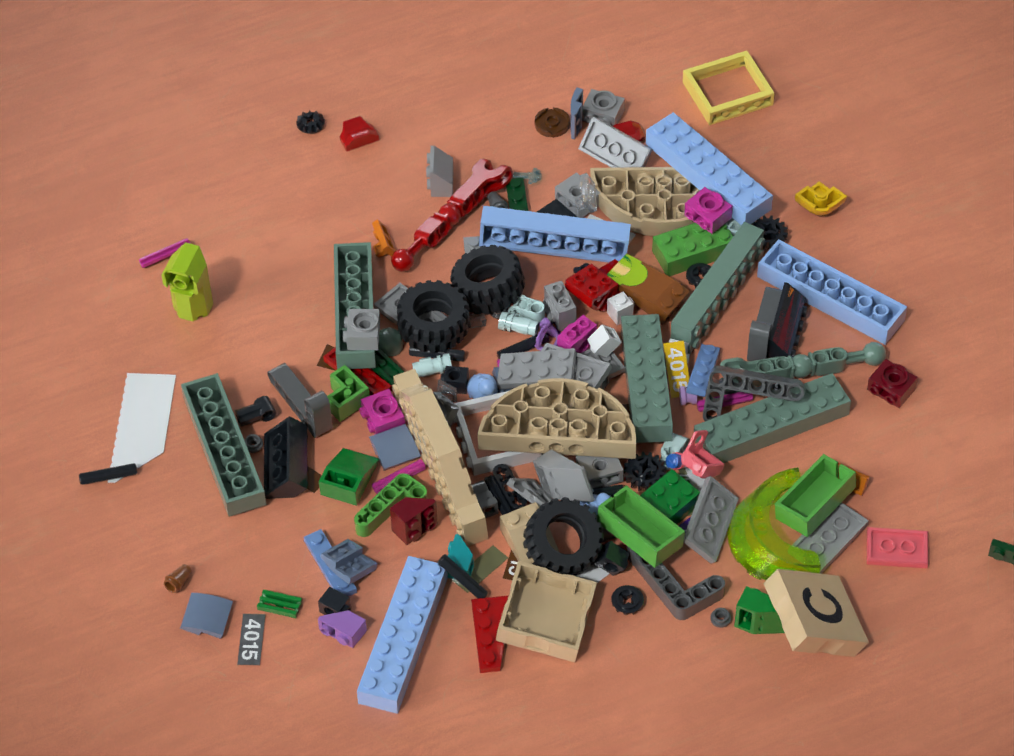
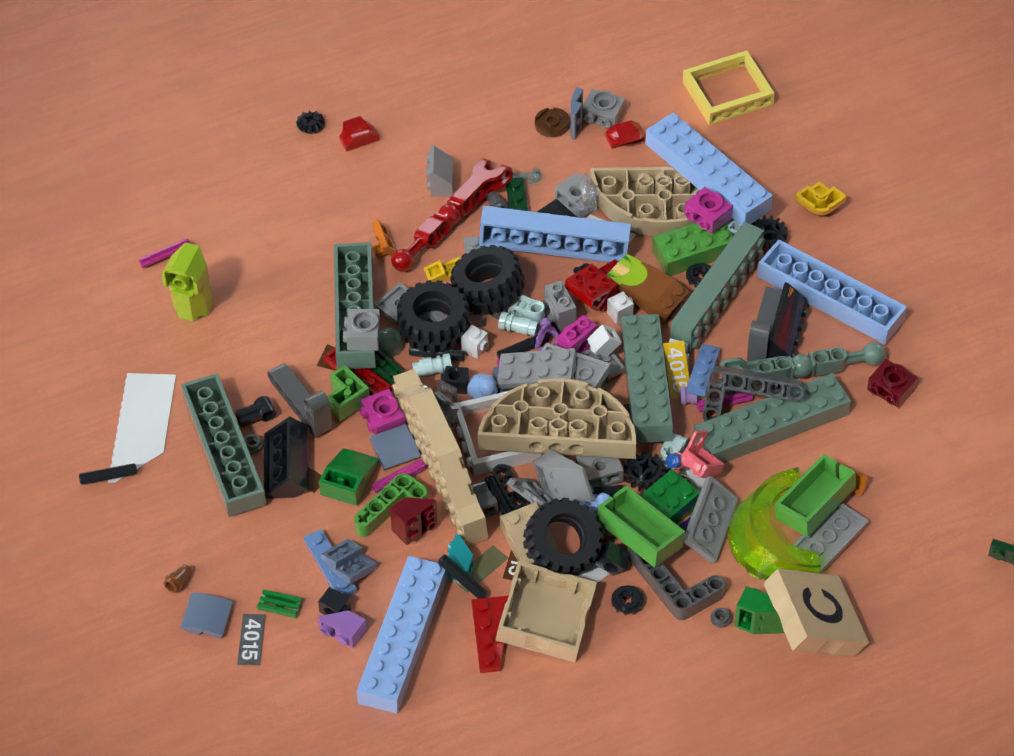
tile [578,117,653,168] -> none
coral tile [866,527,928,568] -> none
none -> yellow slope [423,257,460,282]
none -> white brick [461,325,489,359]

